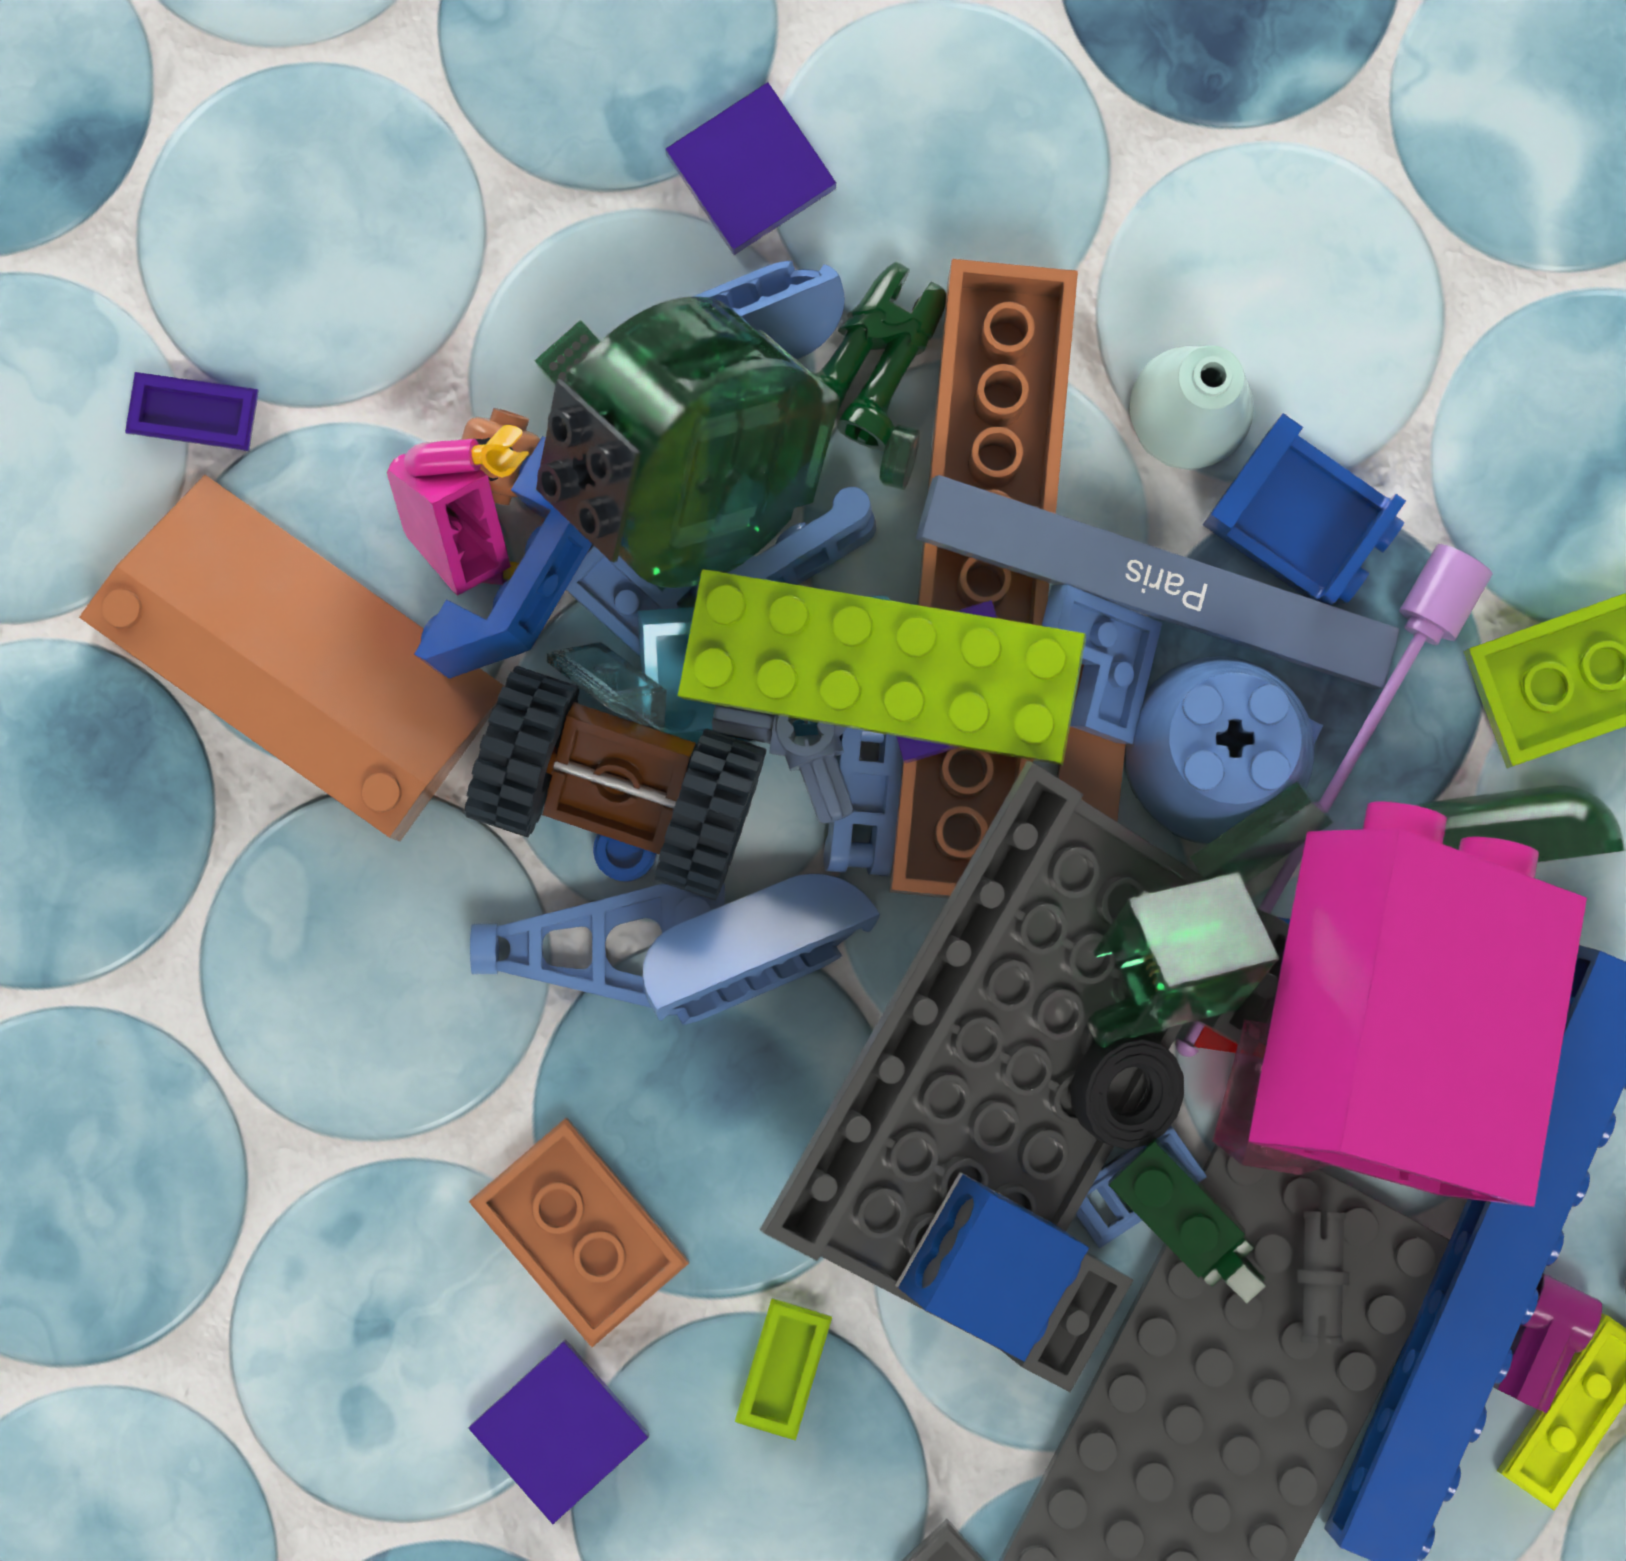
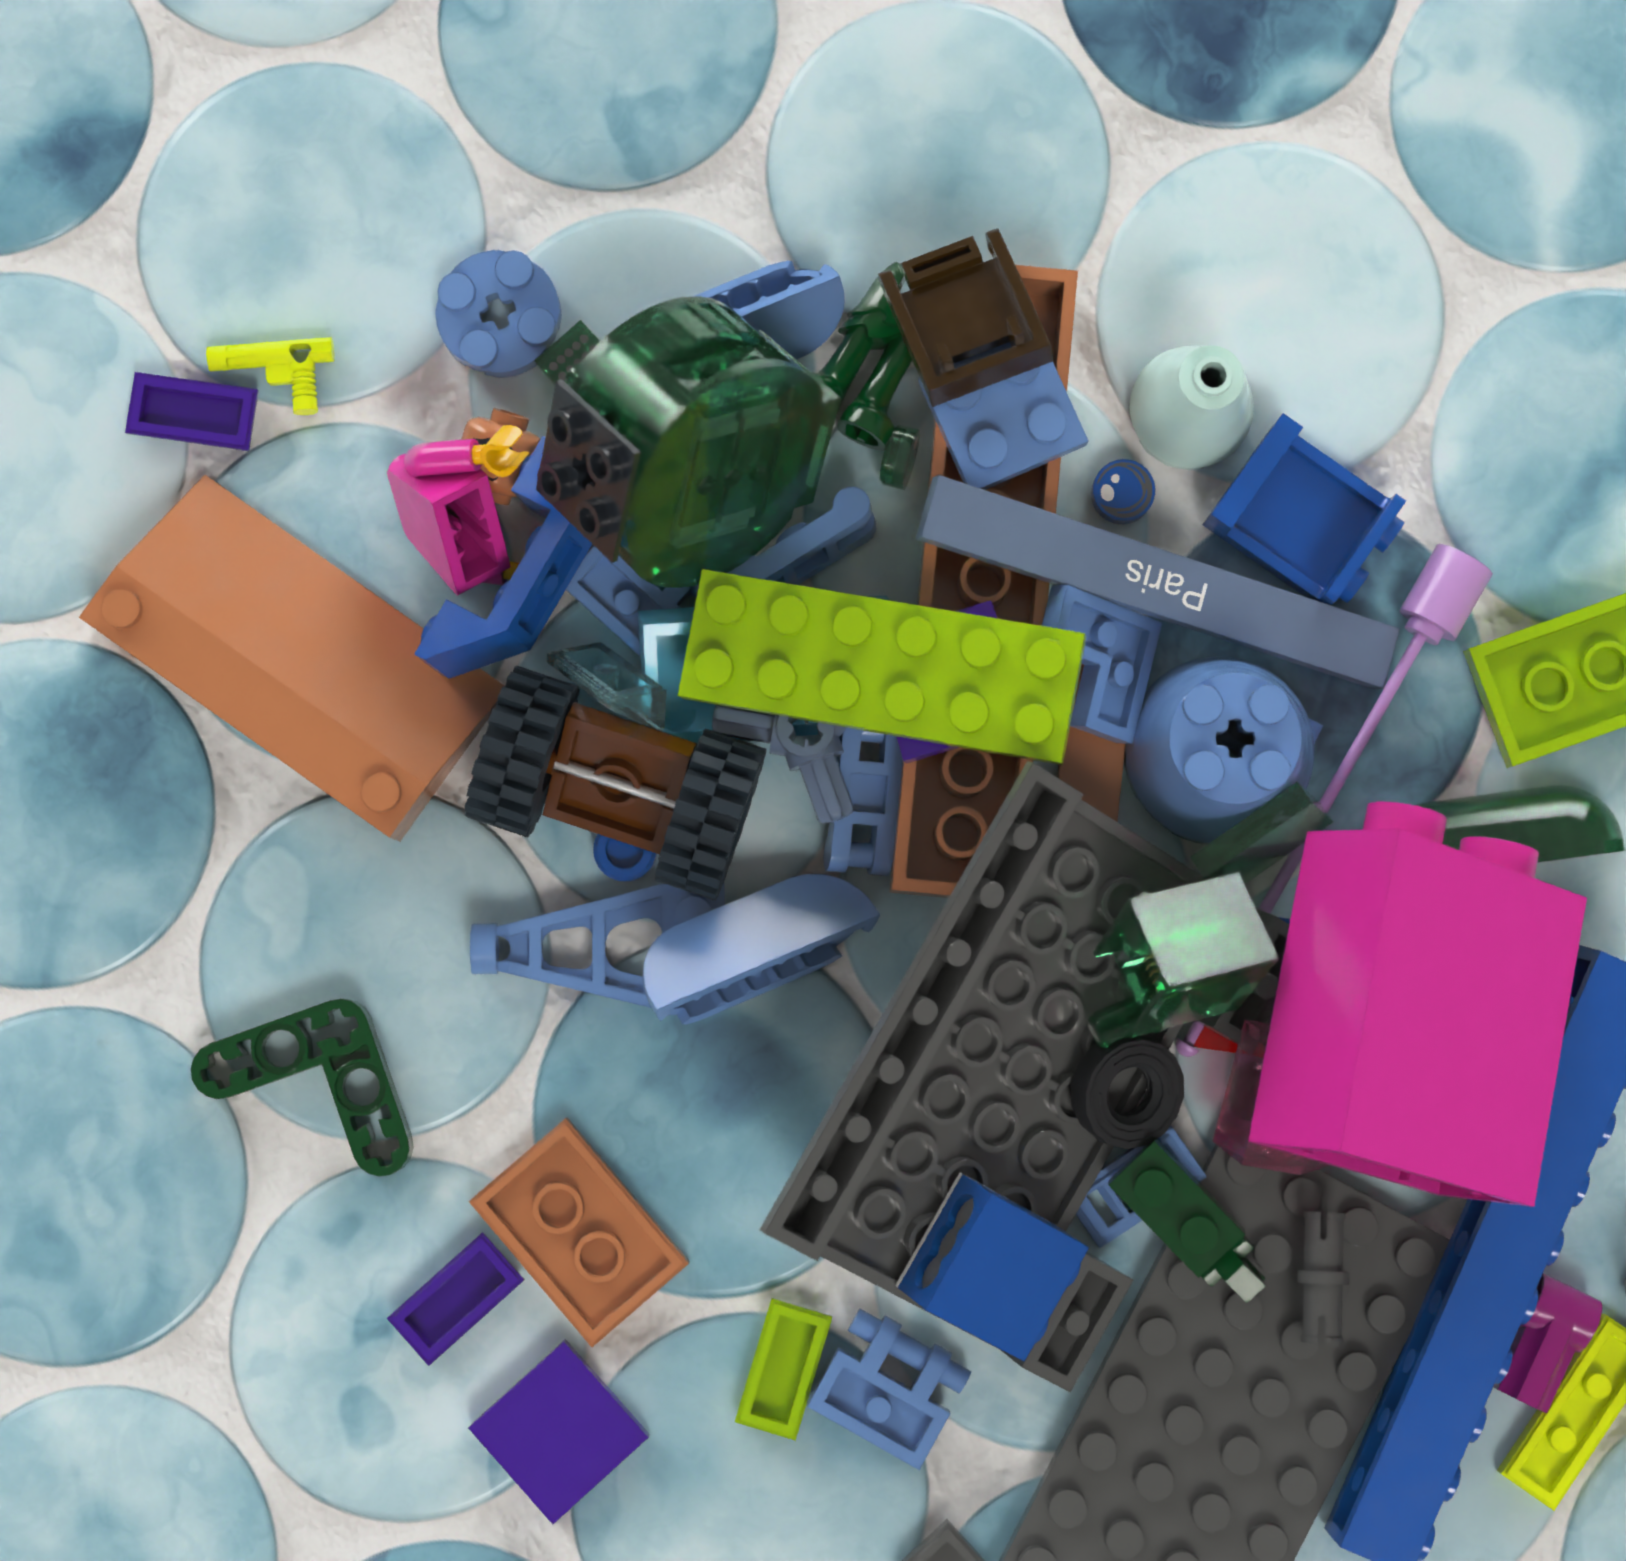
dark purple tile [665,82,837,255] -> none
none -> dark green beam [191,999,414,1177]
none -> neon yellow hose [206,337,335,415]
none -> dark purple tile [387,1232,525,1366]
none -> medium blue plate [435,250,562,378]
none -> medium blue plate [807,1309,971,1470]
none -> dark brown container [878,228,1053,407]
none -> medium blue plate [918,342,1089,490]
none -> blue tile [1091,459,1155,524]

